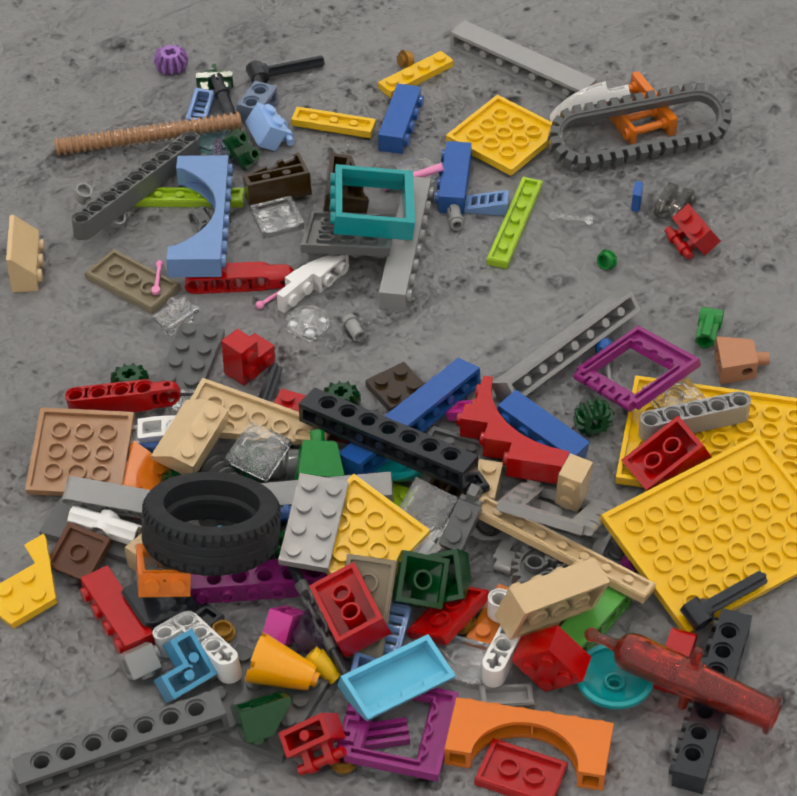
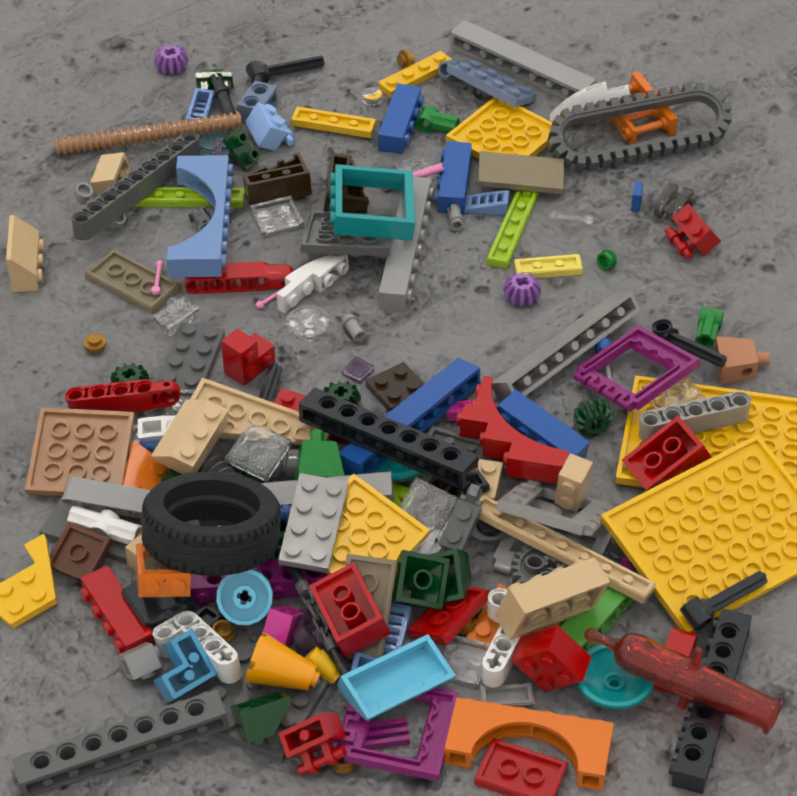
none -> pearl gold plate [84,333,107,354]
none -> tan brick [90,152,132,196]
none -> medium azure wheel [216,569,273,625]
none -> clear purple tile [342,356,374,384]
none -> clear tile [362,87,382,105]
none -> green piece [416,106,460,133]
none -> sand blue hinge [438,59,537,108]
none -> dark tan tile [478,151,564,194]
none -> medium lavender gear [503,271,541,308]
none -> light yellow tile [514,254,583,278]
none -> black axle [652,319,727,367]

